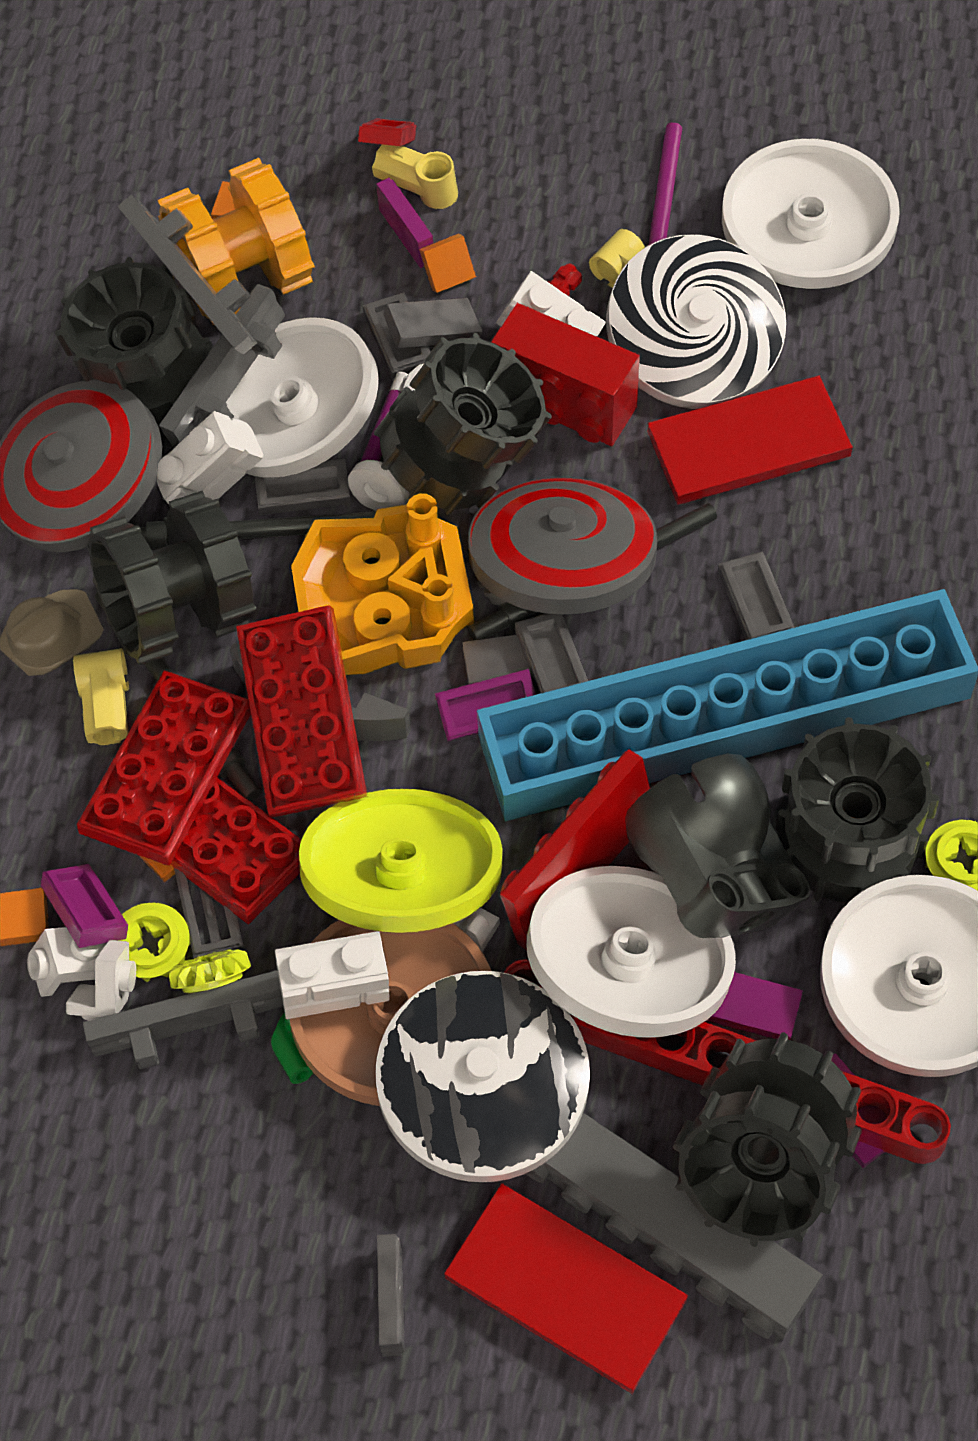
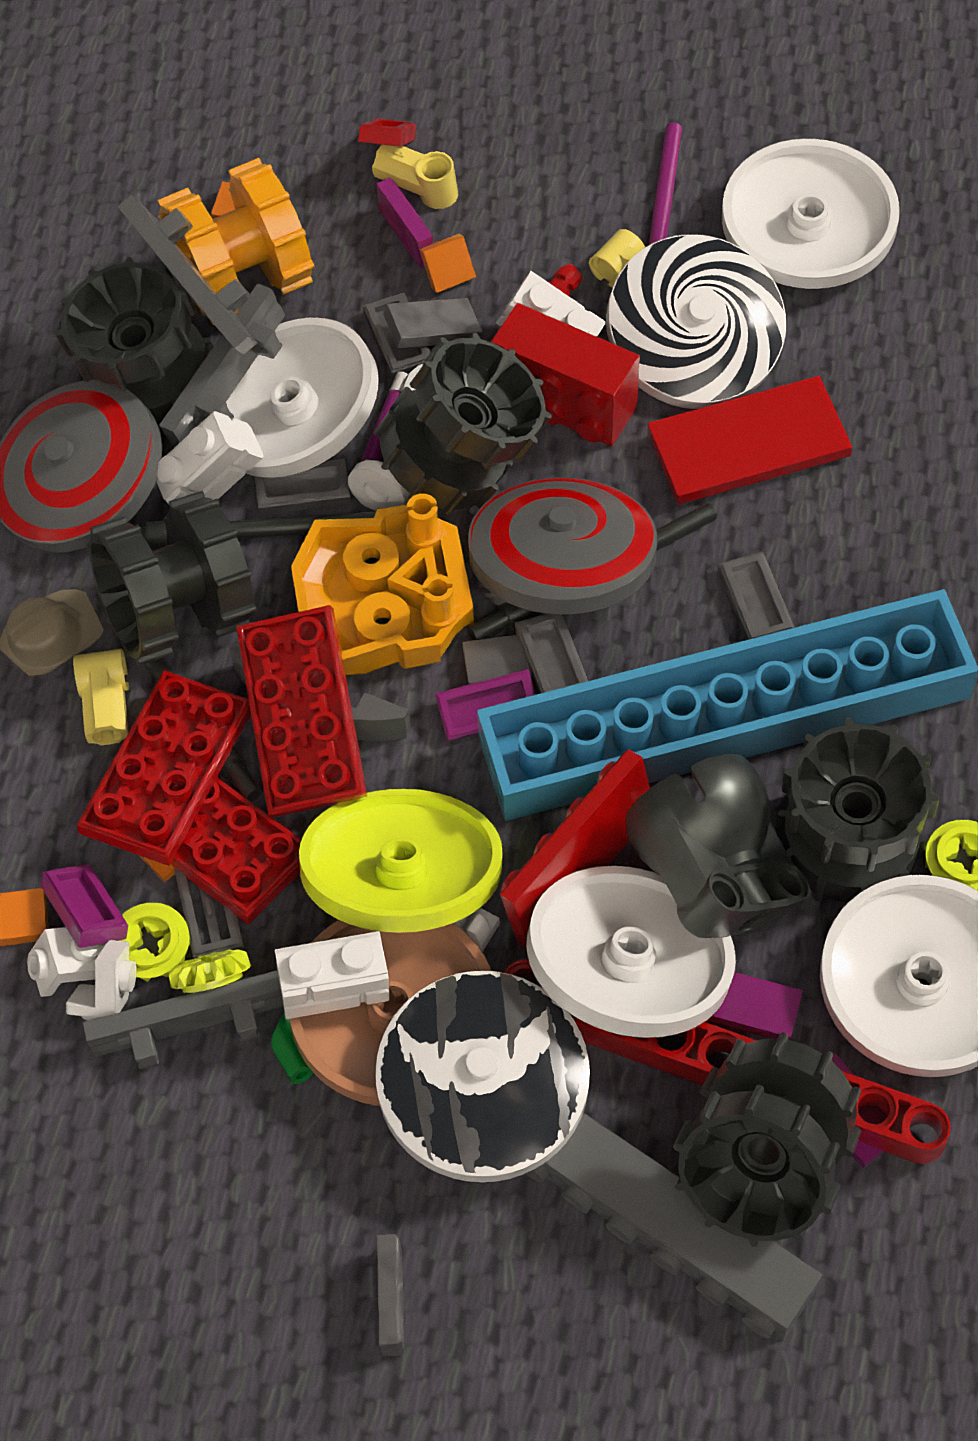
red tile [444,1183,688,1394] -> none

